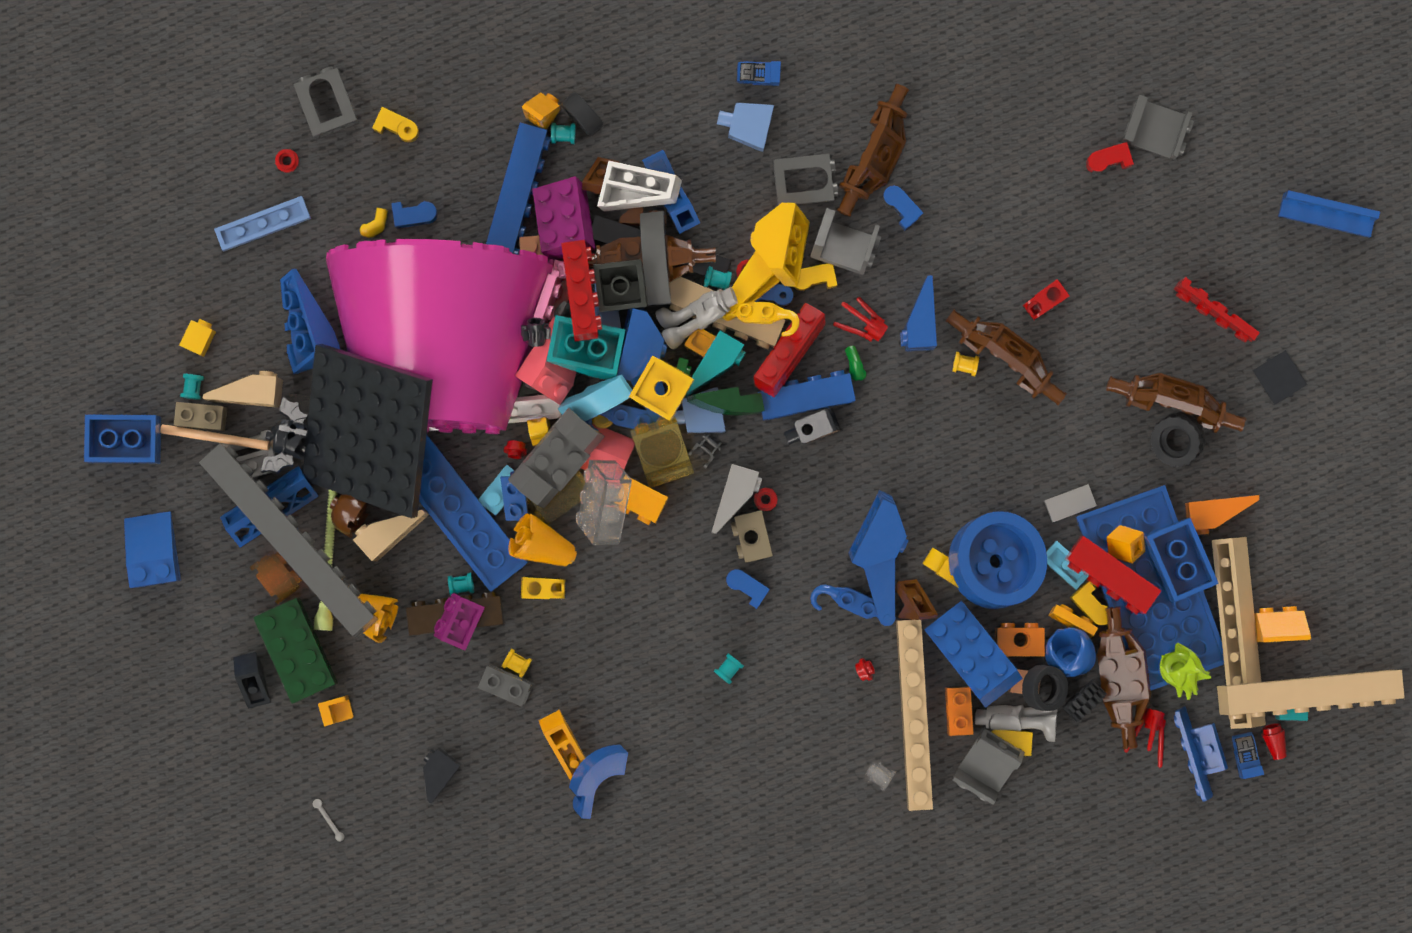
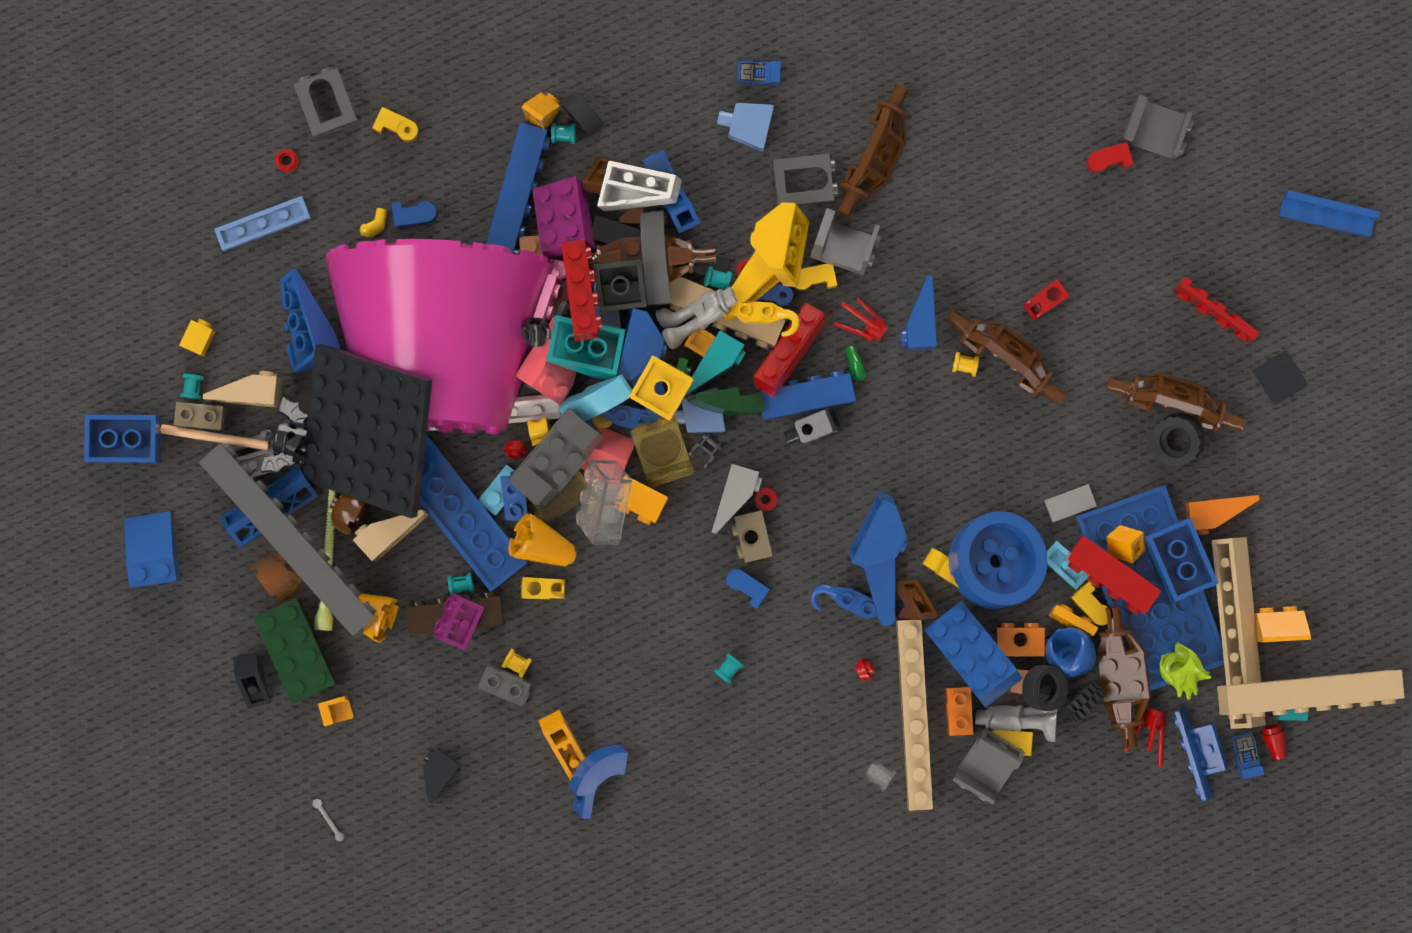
blue leg [883,185,923,231] -> none

